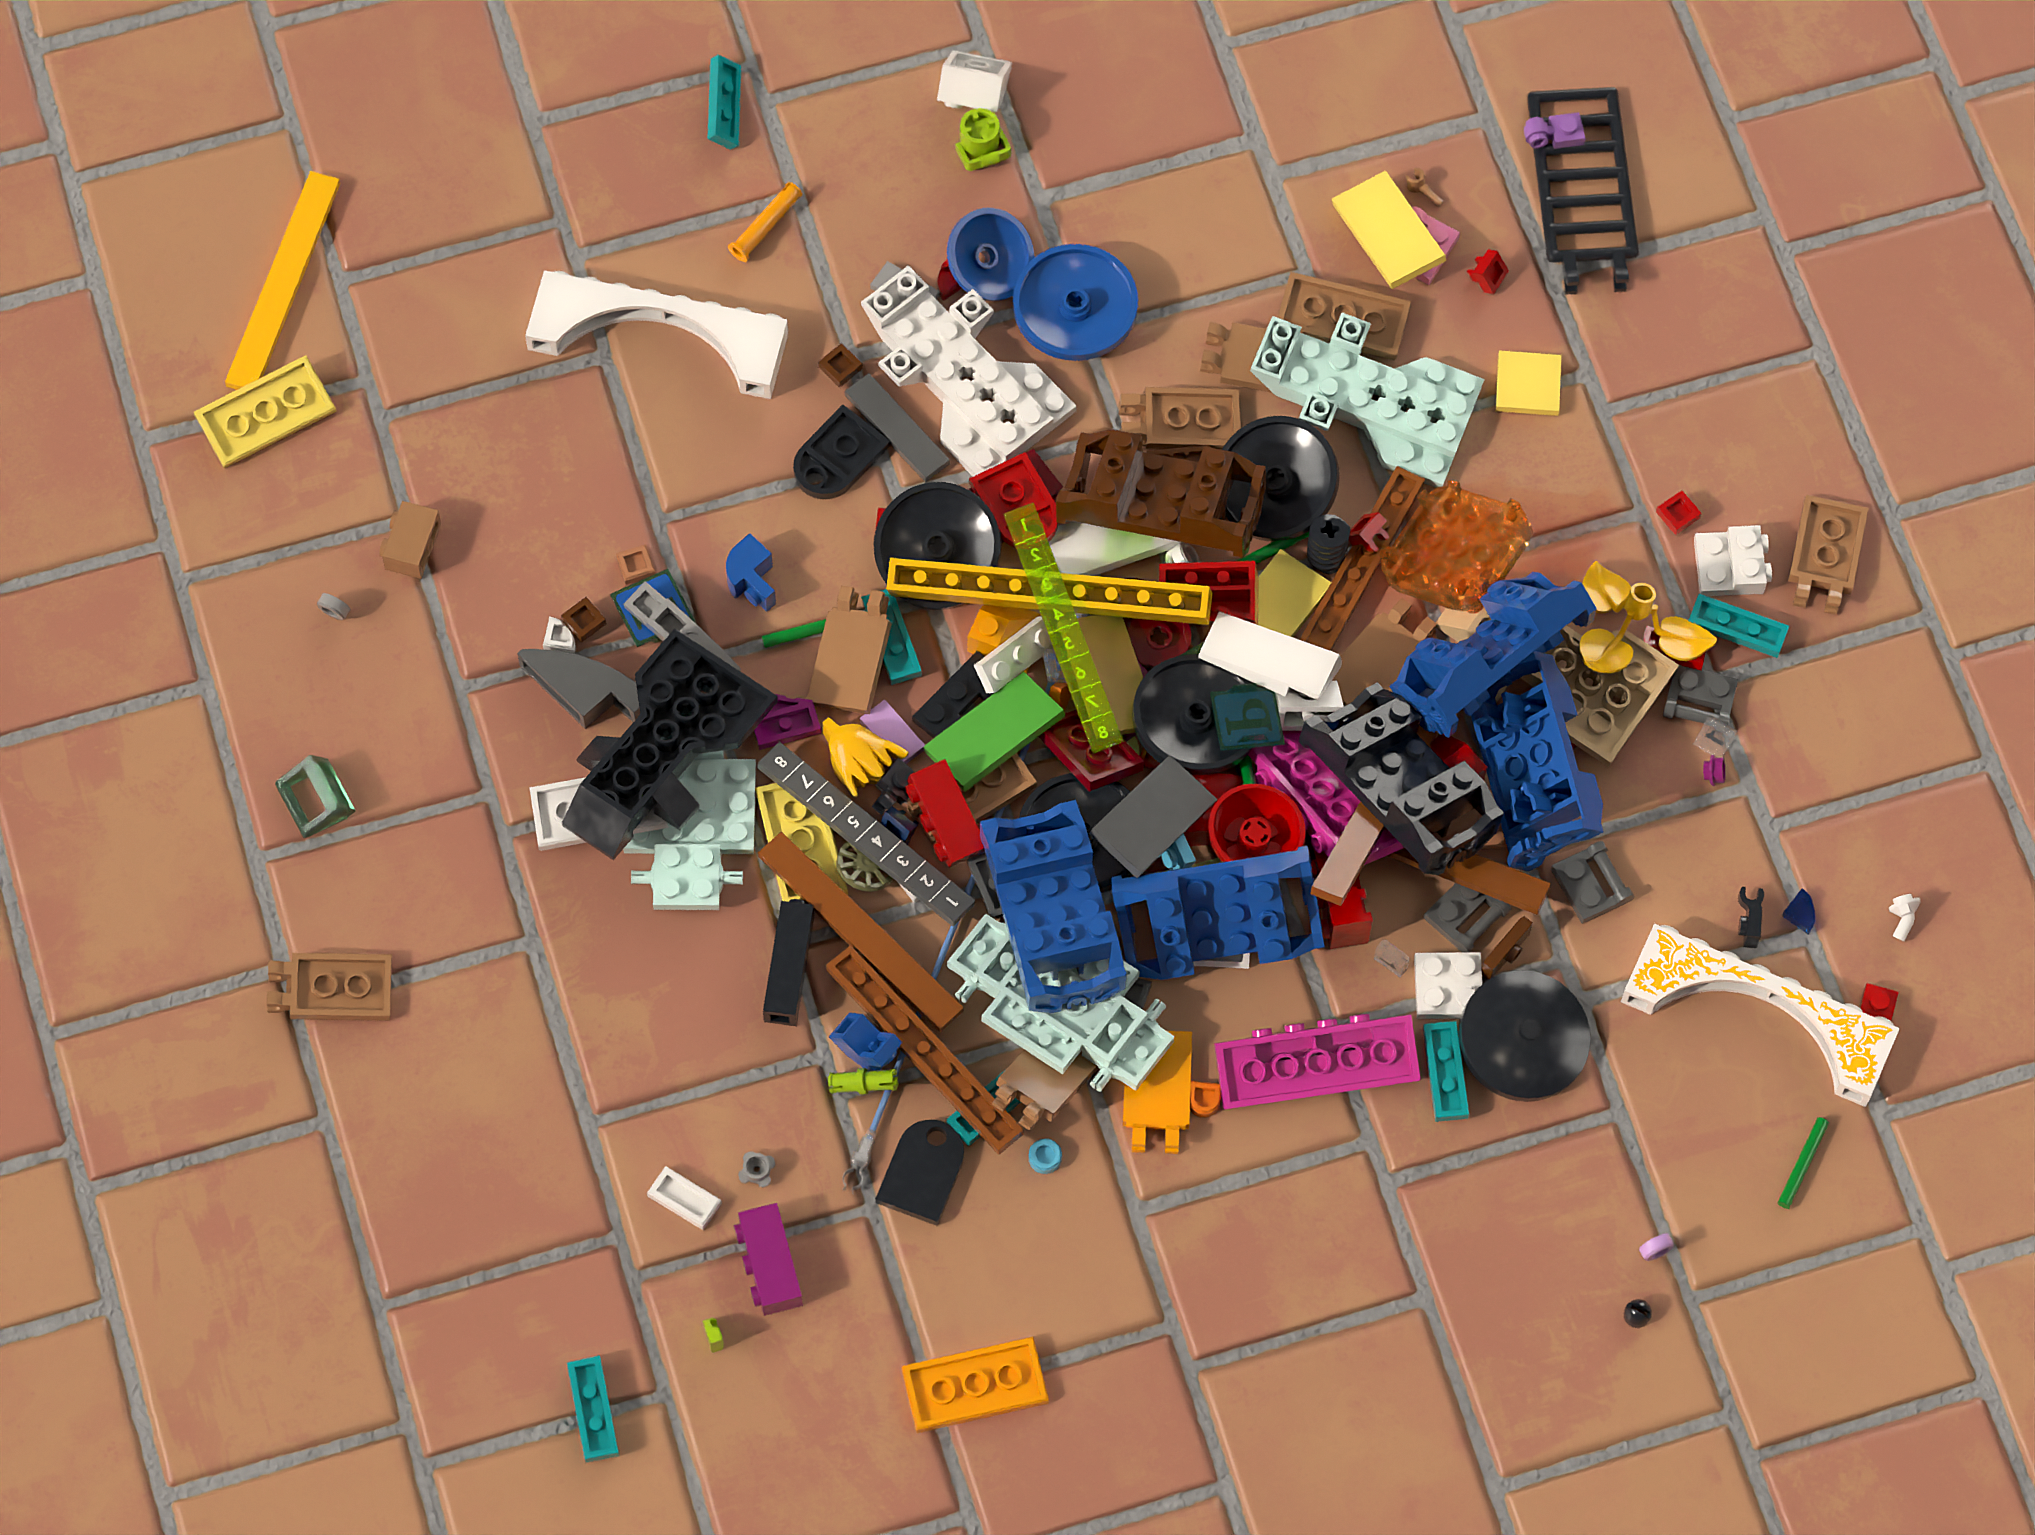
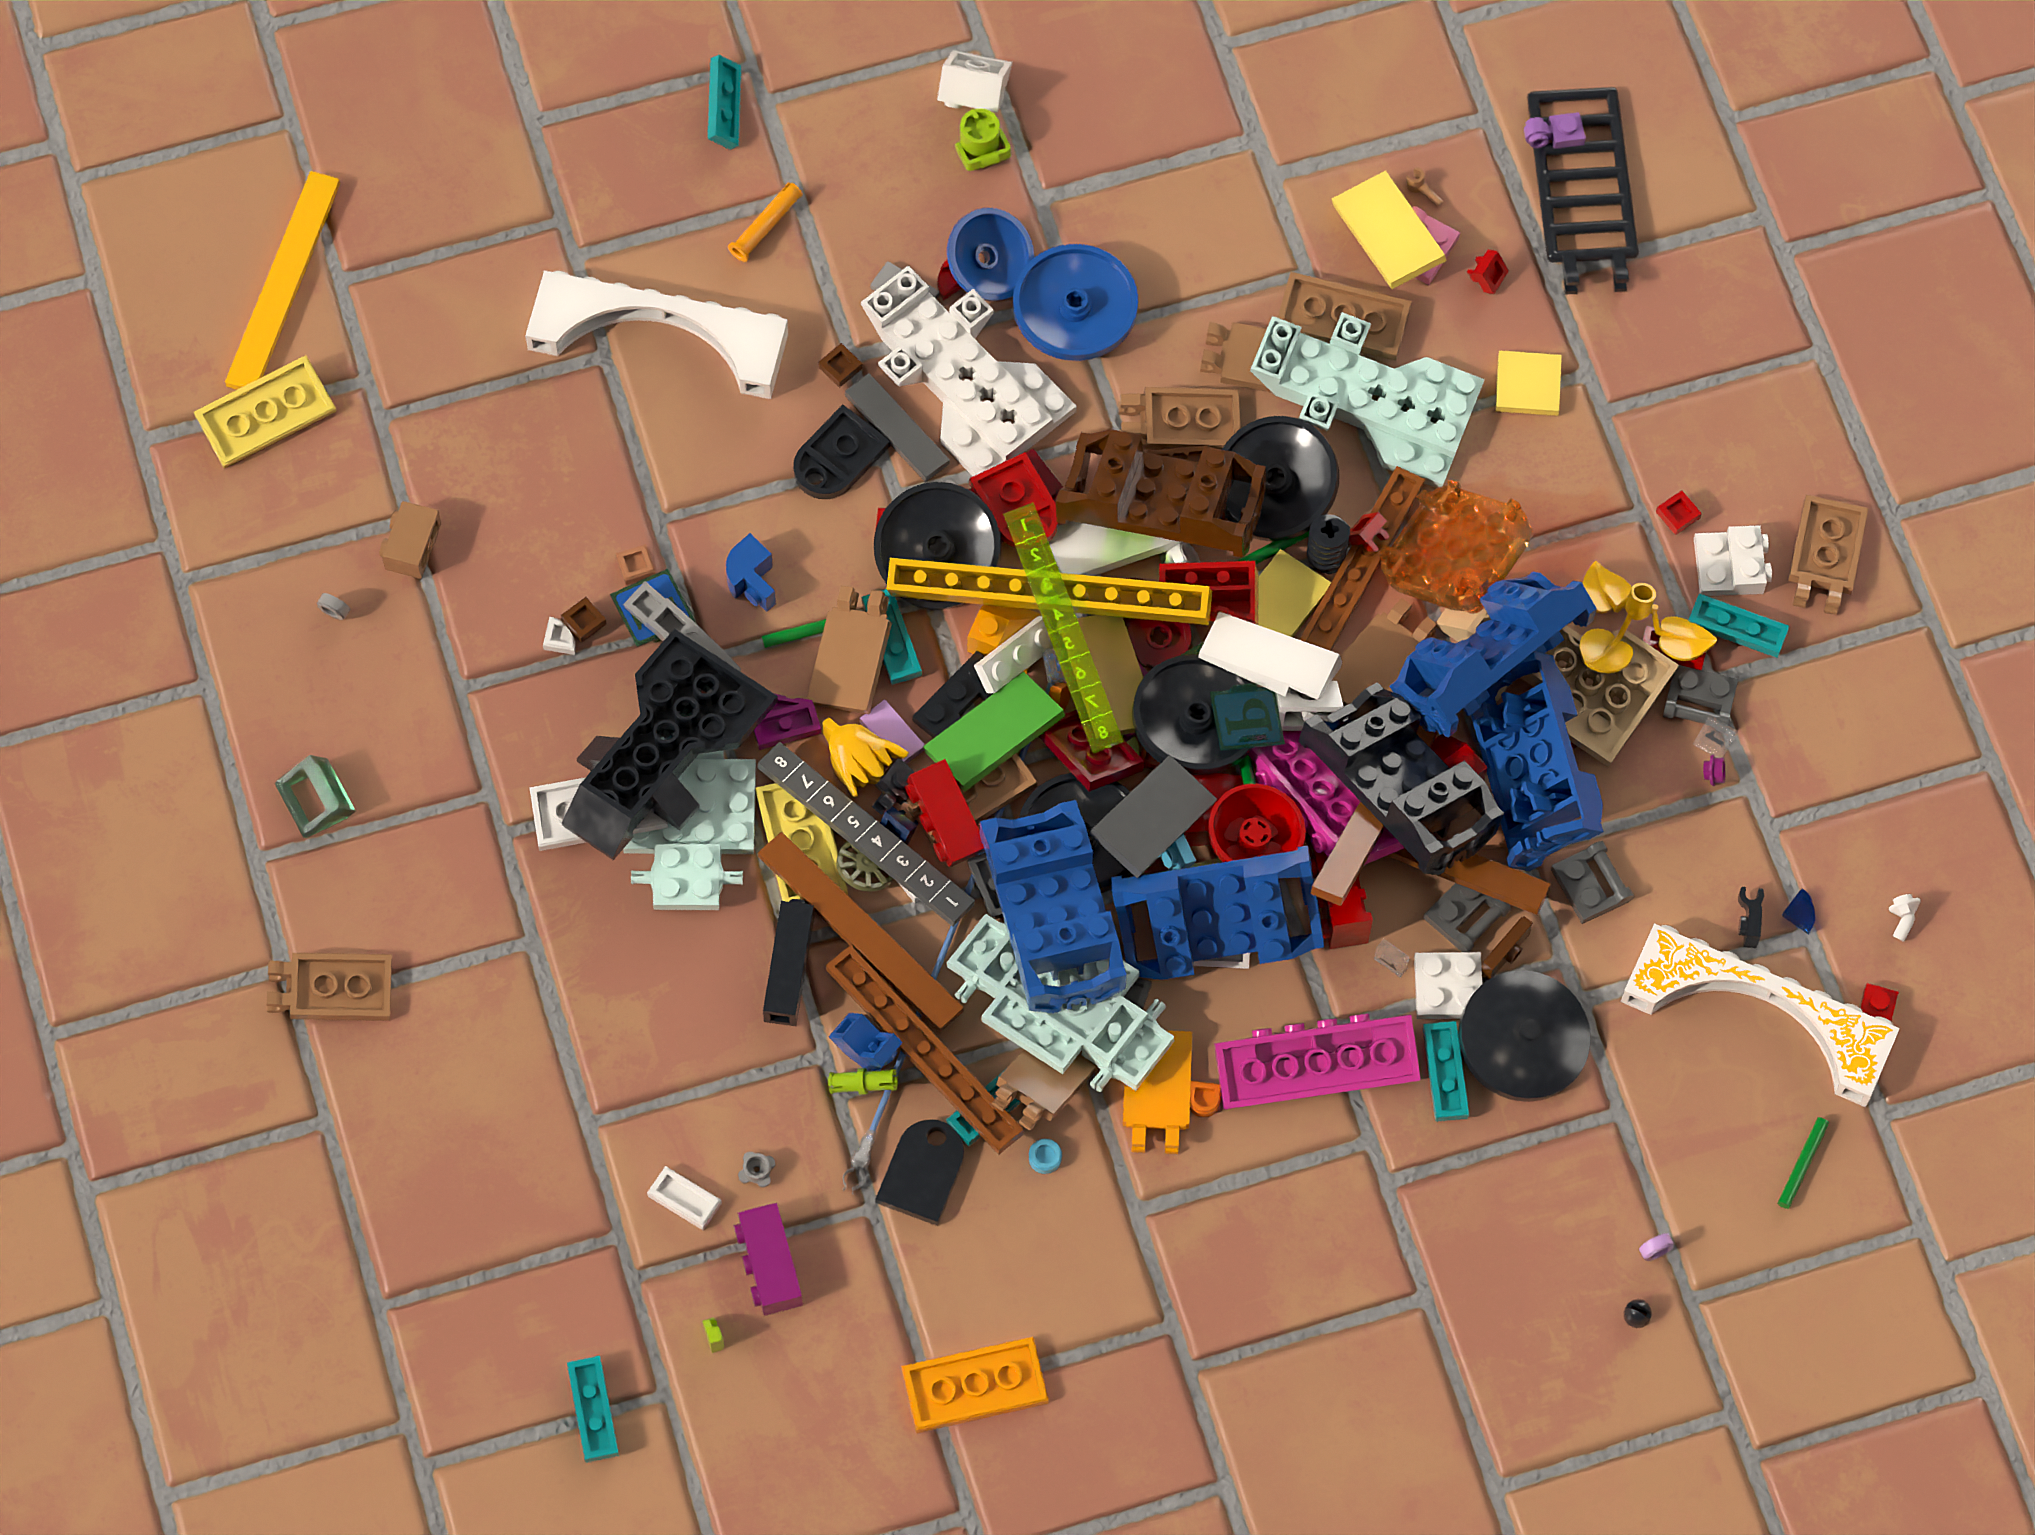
dark grey slope [517,649,640,729] -> none

